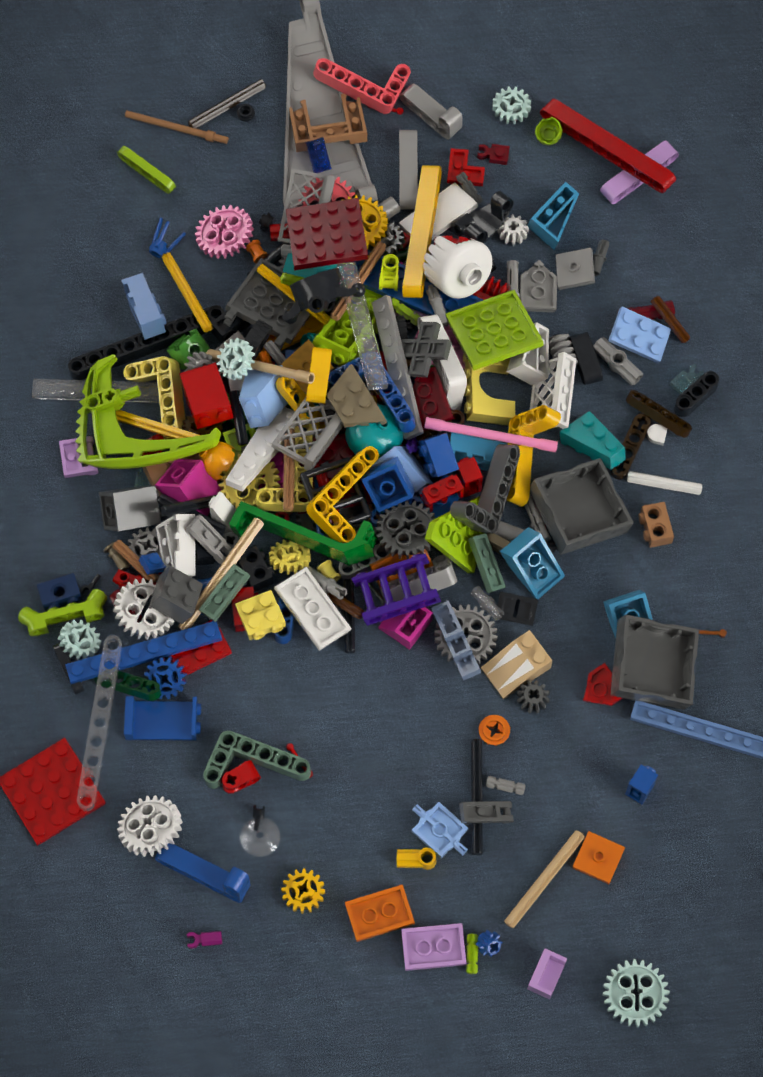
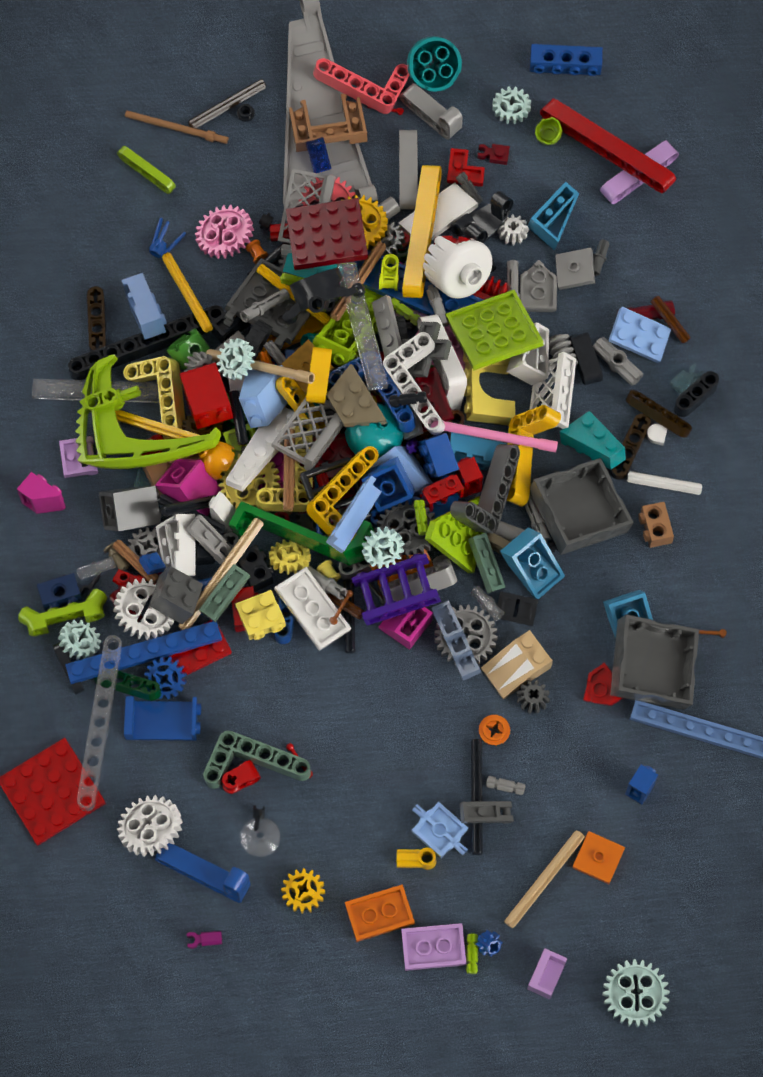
none -> dark pink slope [17,472,66,514]
none -> clear axle [77,556,116,579]
none -> dark brown beam [87,286,107,351]
none -> light grey pin [240,289,290,322]
none -> light blue fence [326,476,382,553]
none -> dark orange hinge [329,590,353,625]
none -> light aqua gear [362,526,405,569]
none -> white beam [383,332,445,435]
none -> black axle [389,391,427,407]
none -> teal cylinder [407,36,462,92]
none -> lime axle [414,499,428,536]
none -> blue brick [530,44,603,76]

